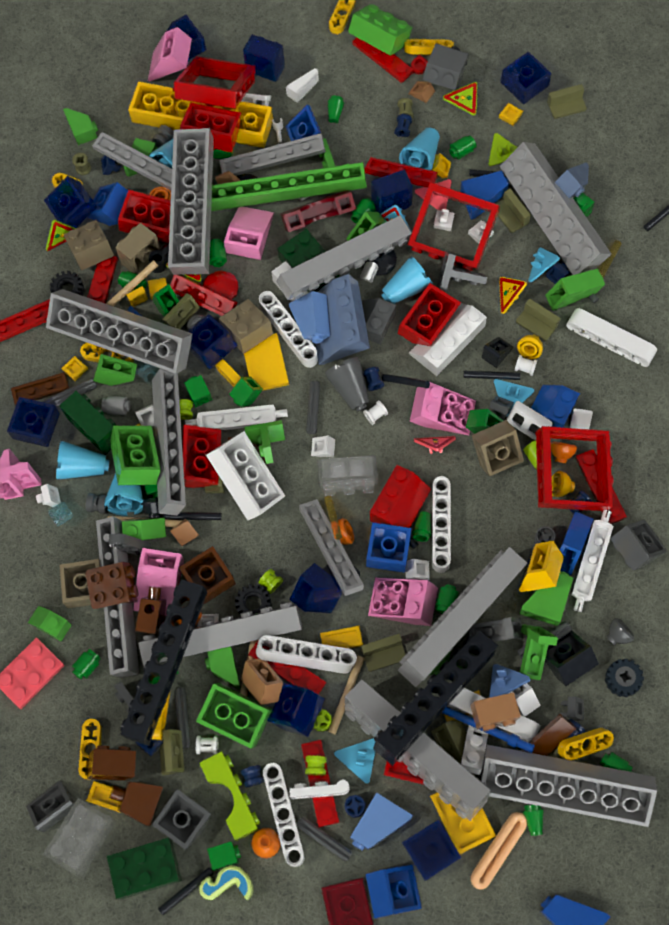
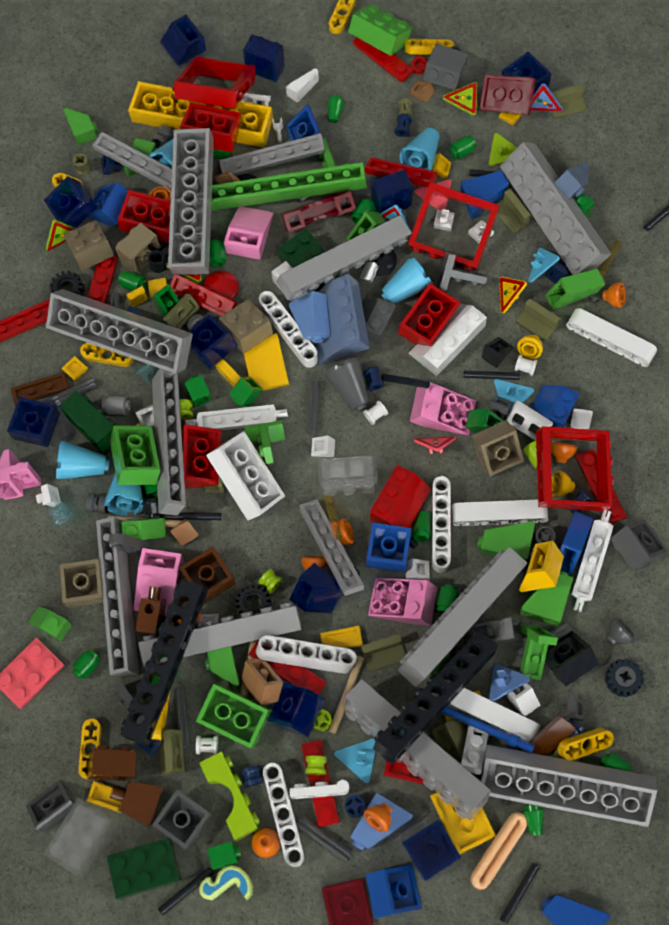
reddish brown bracket [86,562,139,609] -> none
bright green slope [93,354,137,386] -> none
tan bar [106,260,159,307] -> none
bright pink slope [148,27,192,81] -> none
medium nougat brick [470,692,521,731] -> none
none -> orange brick [301,555,328,577]
none -> orange brick [364,803,392,832]
none -> white beam [451,500,549,526]
none -> bright green slope [477,521,535,562]
none -> dark red tile [479,74,536,115]
none -> black bar [500,863,540,924]
none -> piece [531,84,563,112]
none -> orange brick [603,282,626,308]

